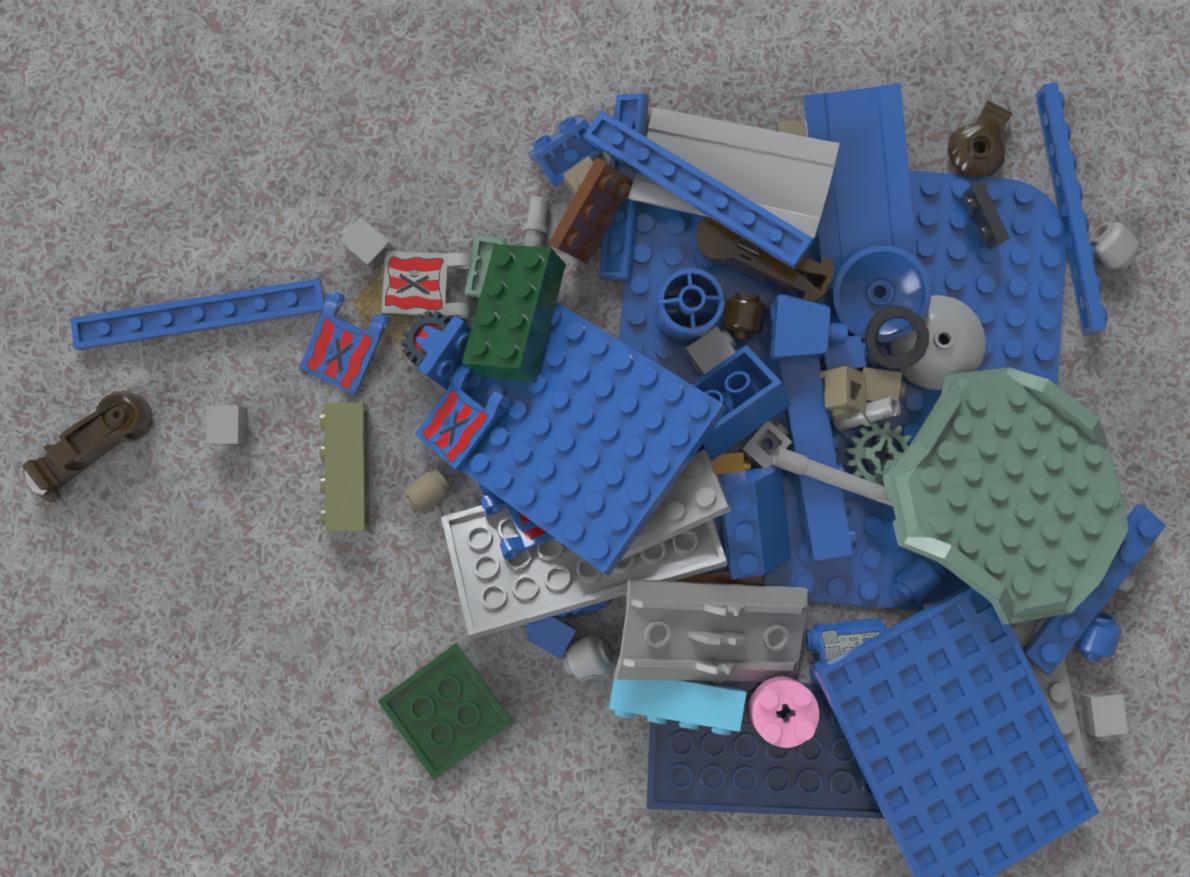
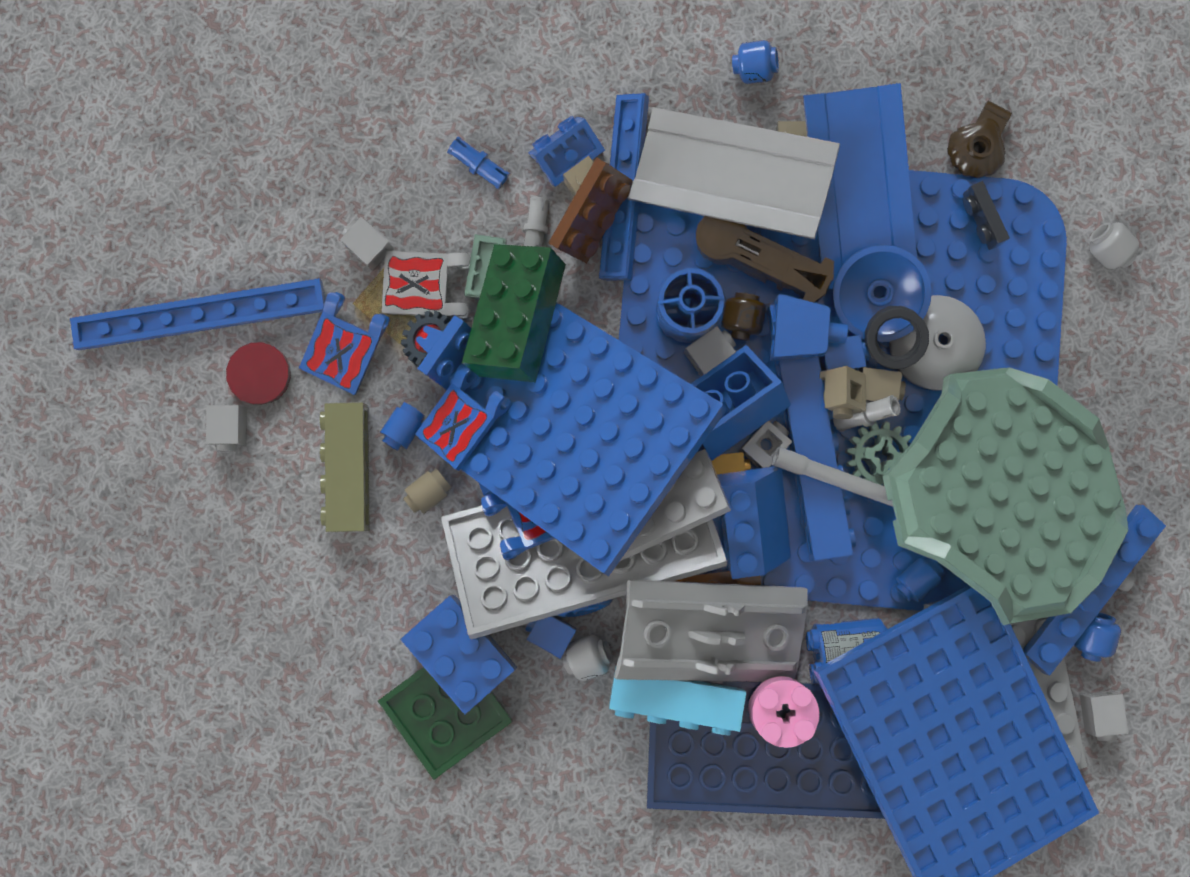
dark brown piece [23,391,153,503] -> none
blue plate [583,110,814,269] -> none
blue plate [1035,82,1108,336] -> none
none -> dark red tile [226,342,291,405]
none -> blue brick [380,402,425,451]
none -> blue brick [400,594,517,714]
none -> blue pin [447,136,510,190]
none -> blue head [732,40,779,84]

